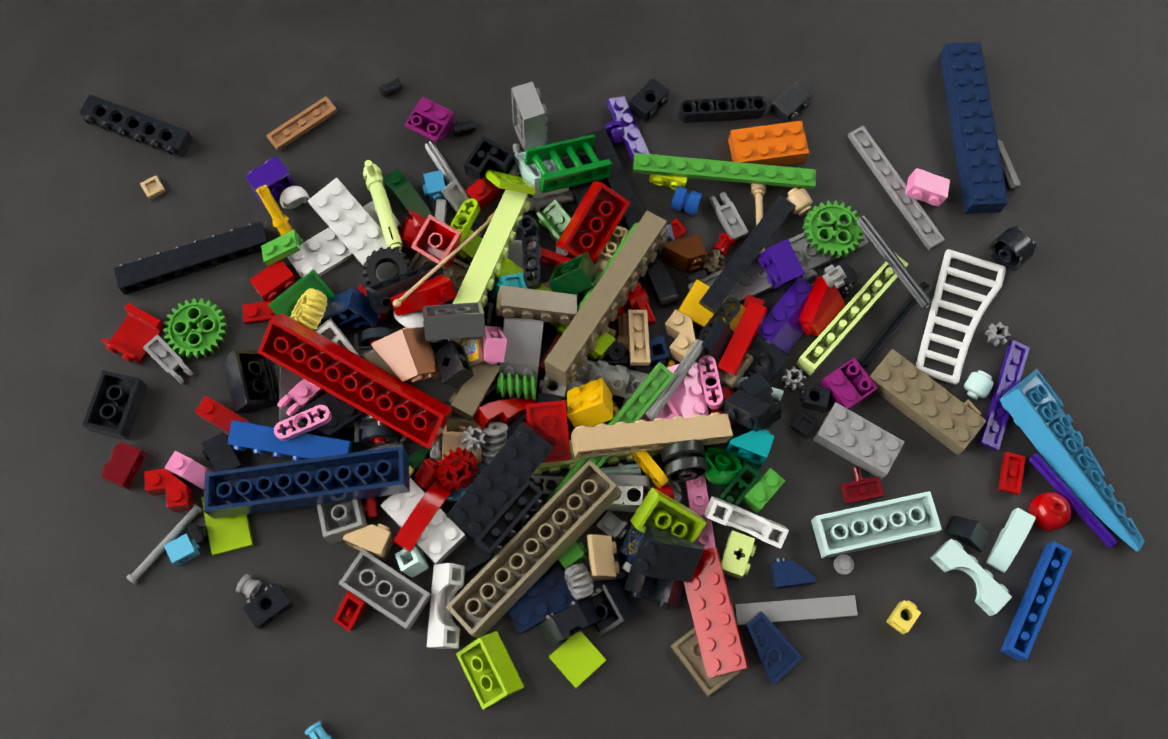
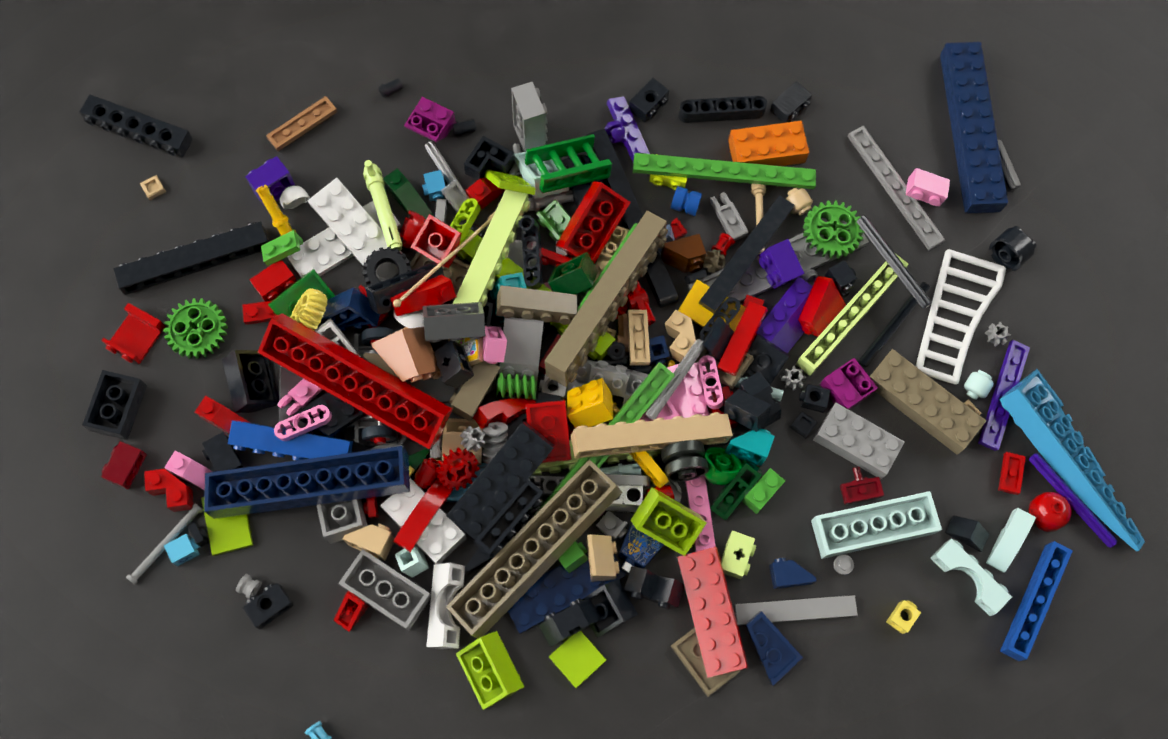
light grey hinge [143,334,194,384] -> none
light grey gear [565,563,594,600] -> none
black slope [630,524,705,582] -> none
white arch [704,496,789,549] -> none
light grey gear [822,264,847,289] -> none

